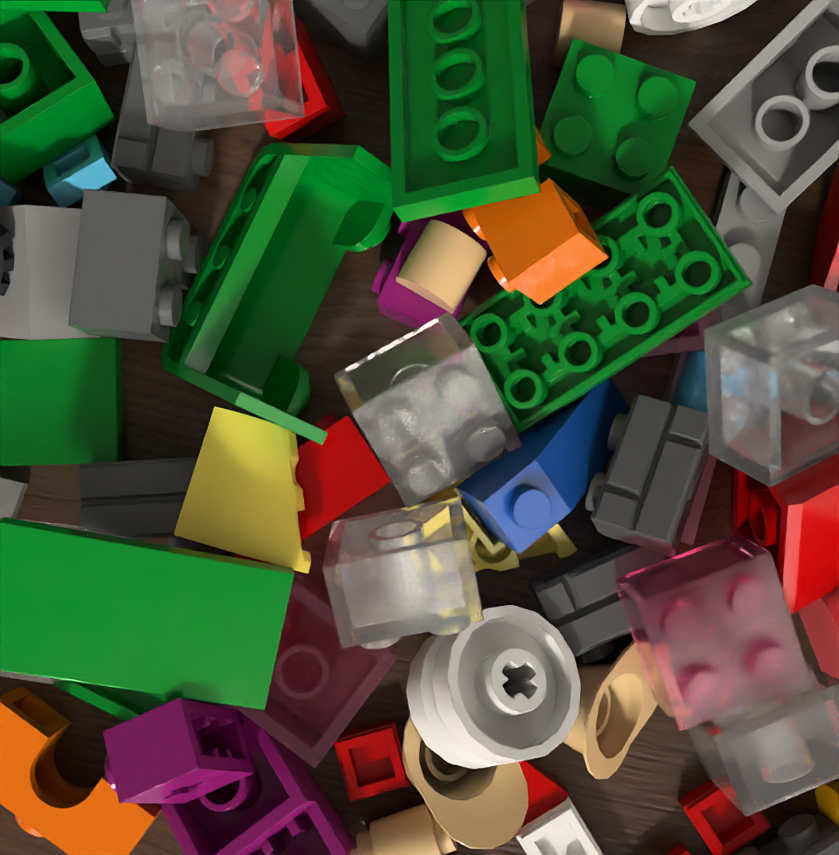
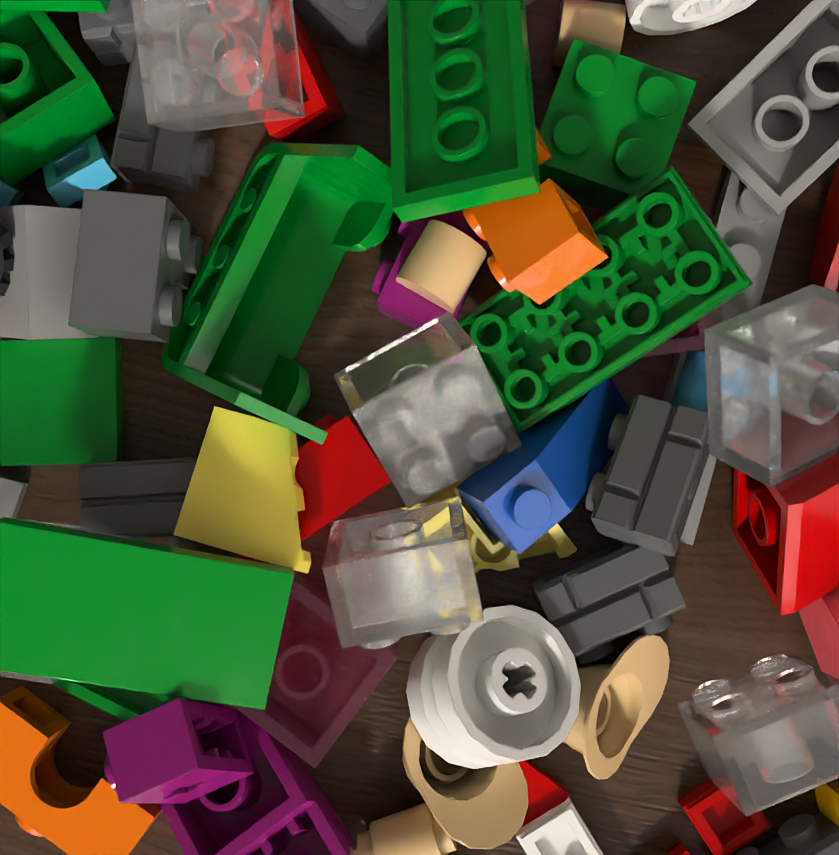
red tile [333,717,412,802] -> none
clear pink brick [613,533,811,731] -> none

